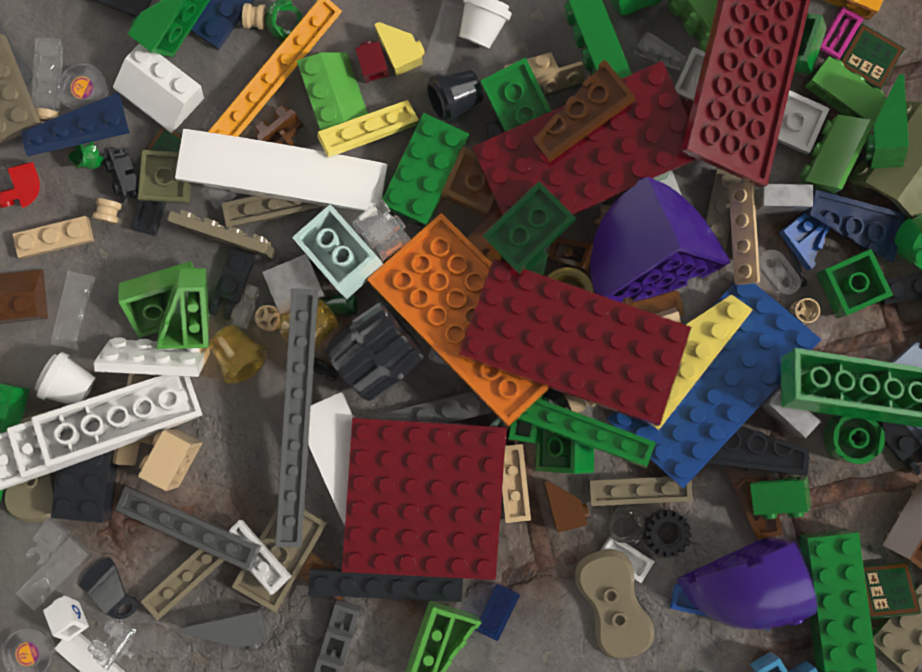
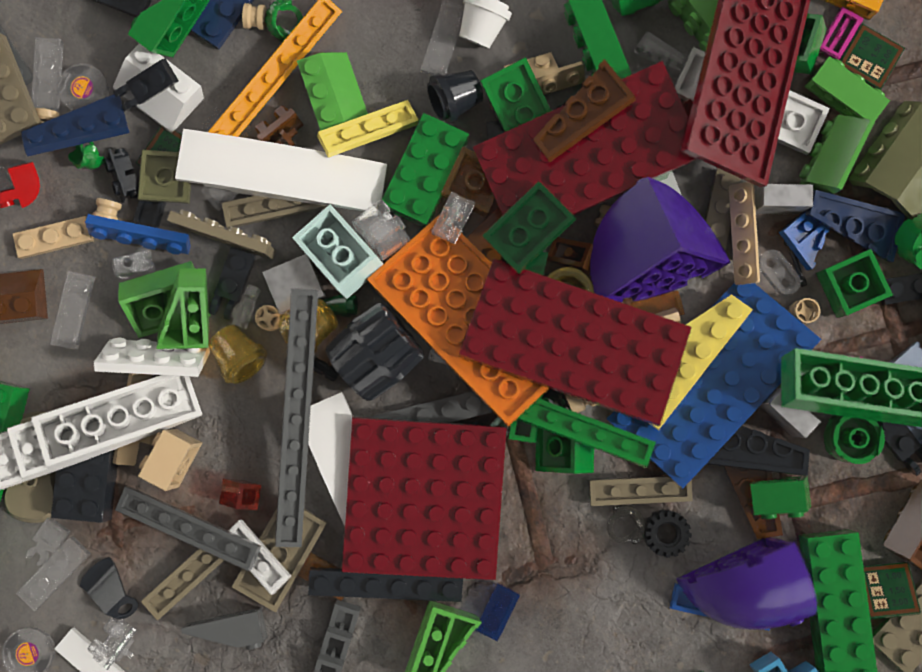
white piece [35,352,96,405] -> none
white brick [43,595,89,641] -> none
dark red brick [355,41,389,83] -> none
light yellow slope [374,22,425,76] -> none
tan plate [502,444,531,523] -> none
reddish brown slope [543,480,590,533] -> none
dark tan plate [575,549,655,660] -> none
white tile [600,533,654,583] -> none
green slope [865,74,909,169] -> none
none -> blue plate [85,214,191,255]
none -> clear plate [111,247,156,278]
none -> black hinge [113,58,179,111]
none -> clear red brick [219,479,261,510]
none -> clear hips [431,192,475,244]

